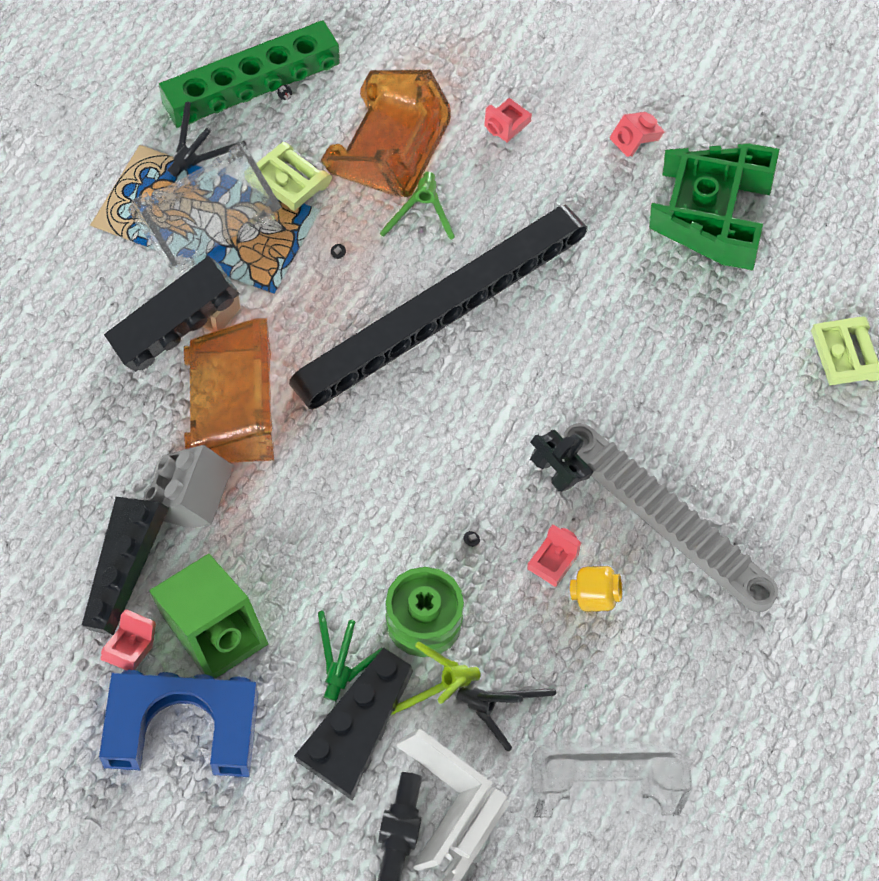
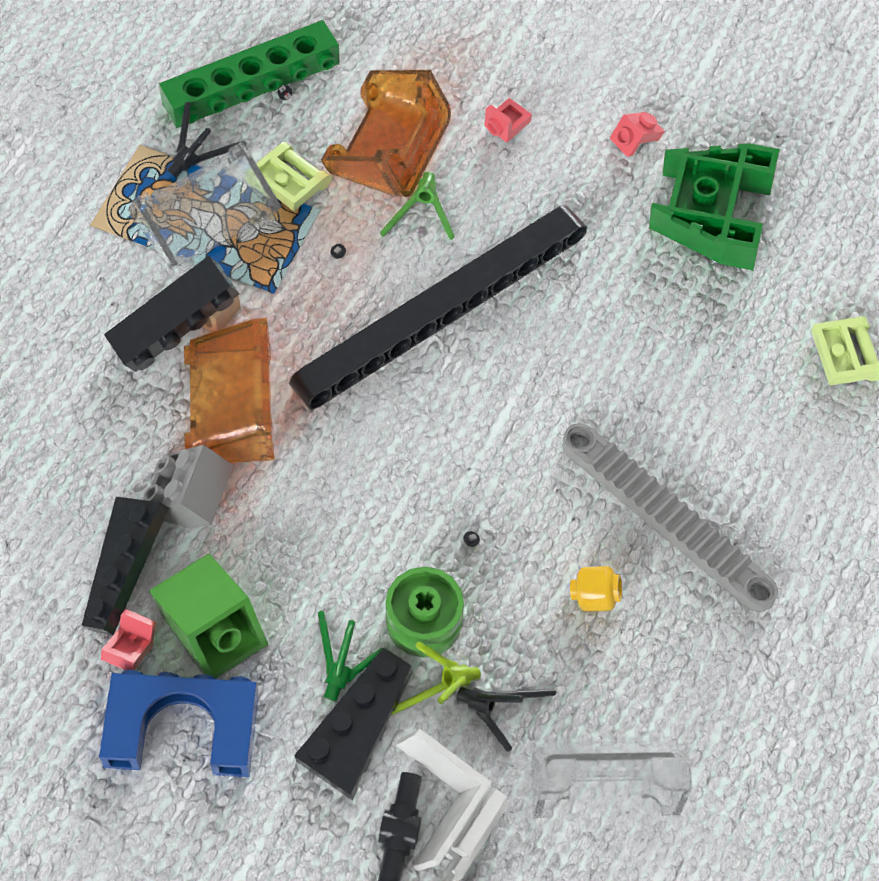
coral bracket [527,525,581,587] -> none
black hips [530,429,594,492] -> none

